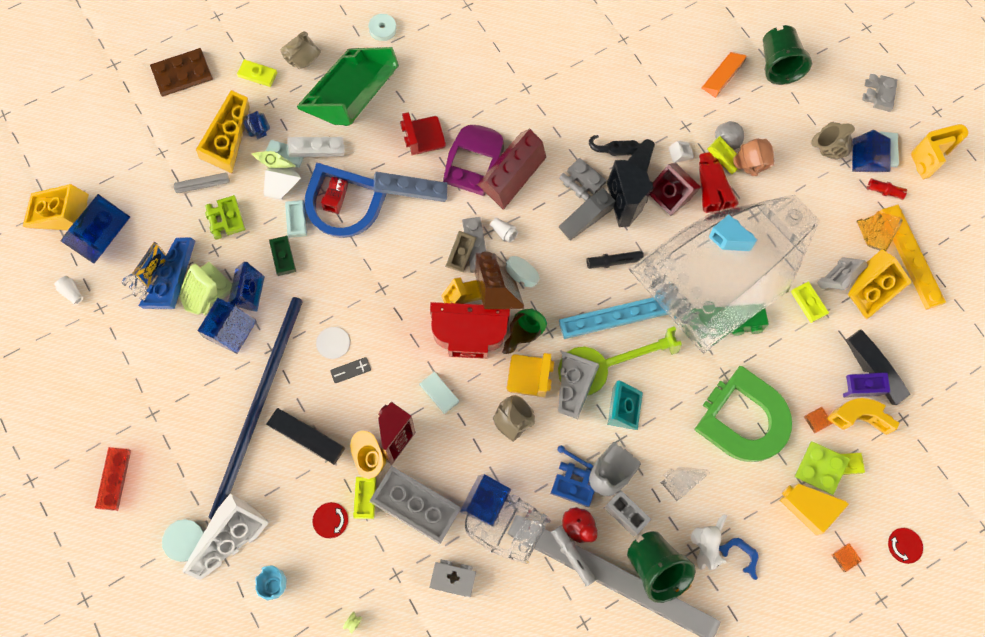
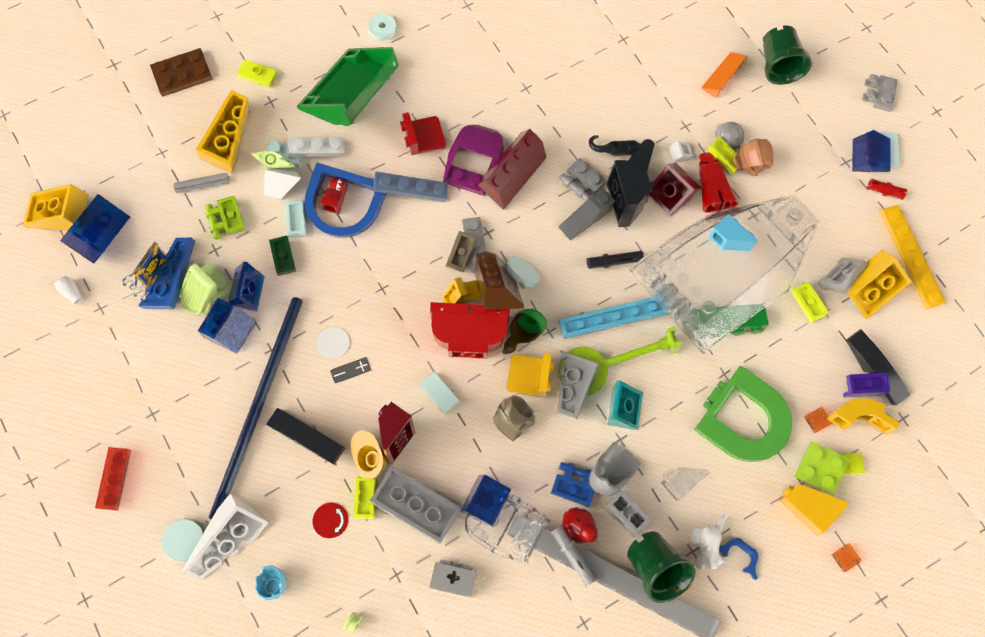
clear blue head [243,111,270,140] -> none
dark tan piece [280,31,321,69] -> none
white cone [490,218,518,243] -> none
blue hinge [557,445,593,470] -> none
dark tan piece [811,122,855,160] -> none
clear yellow slope [857,211,903,251] -> none
red sticker [888,528,923,564] -> none
yellow piece [911,124,968,179] -> none

